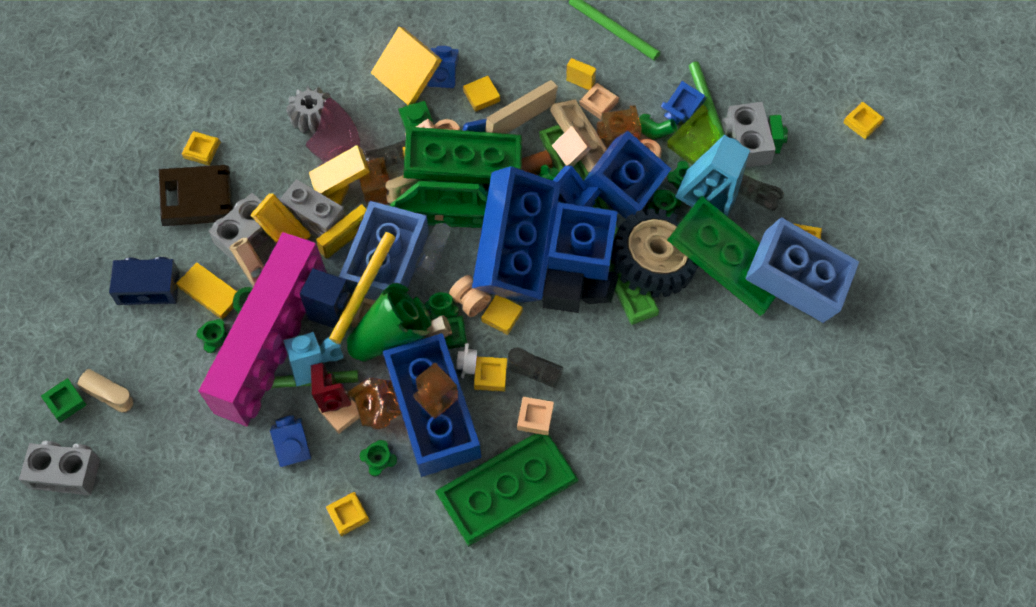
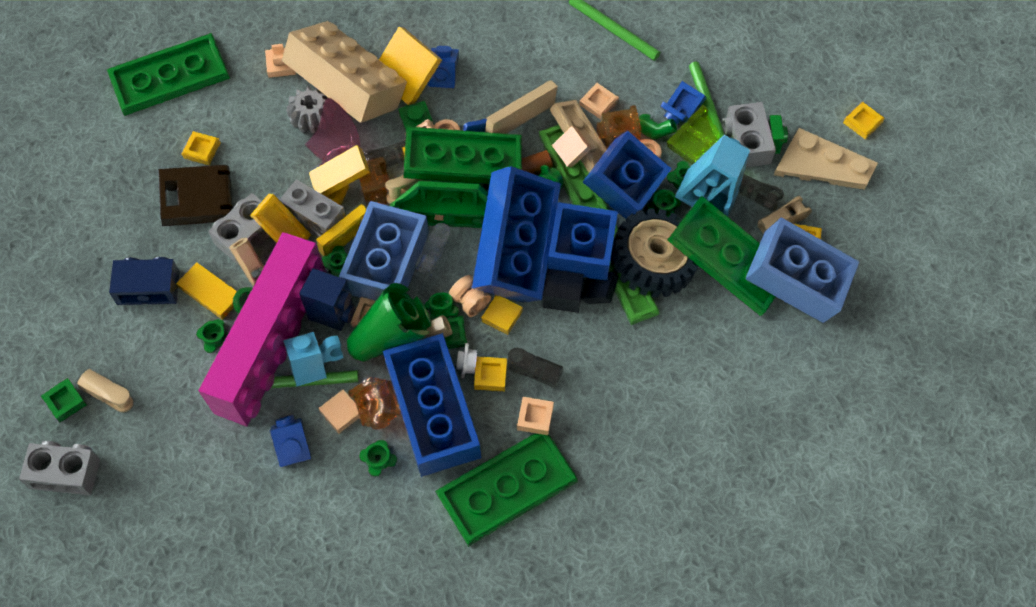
dark red bracket [311,362,351,413] -> none
yellow tile [326,492,370,536] -> none
yellow bar [329,232,396,344] -> none
clear orange brick [413,363,458,419] -> none
yellow tile [463,76,500,112] -> none
blue bracket [552,166,601,207] -> none
yellow tile [566,58,596,90] -> none
none -> green tile [107,33,230,116]
none -> light nougat tile [265,44,296,78]
none -> tan brick [282,21,407,123]
none -> green plate [322,245,348,277]
none -> tan bar [758,196,812,234]
none -> tan wing [774,128,878,190]

